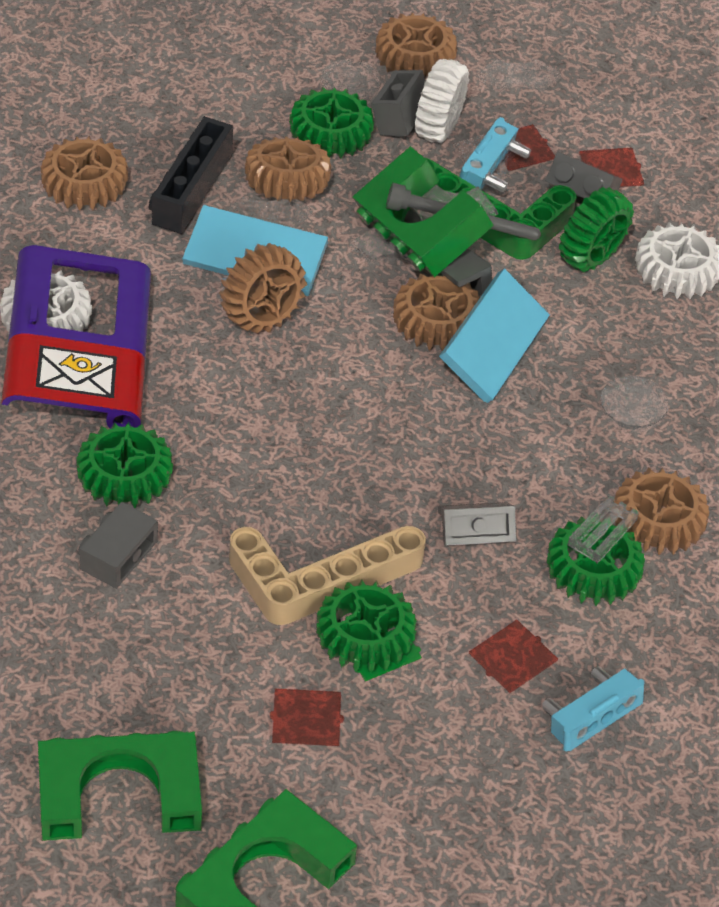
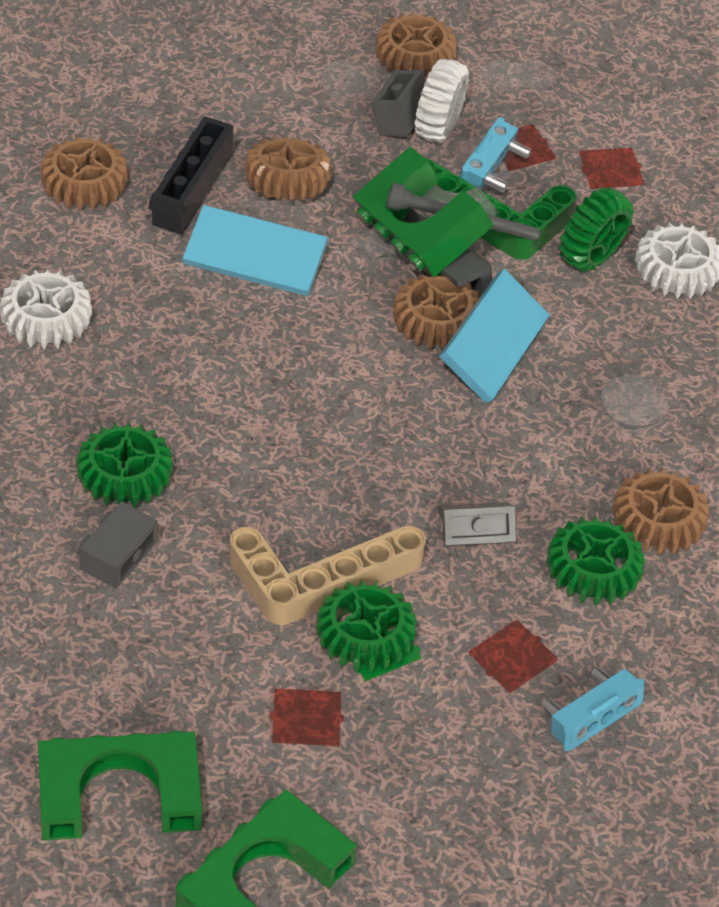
piece [1,245,151,429] -> none
medium nougat gear [218,243,308,334] -> none
green gear [289,87,374,159] -> none
dark grey brick [545,151,623,198] -> none
clear tile [568,494,639,563] -> none

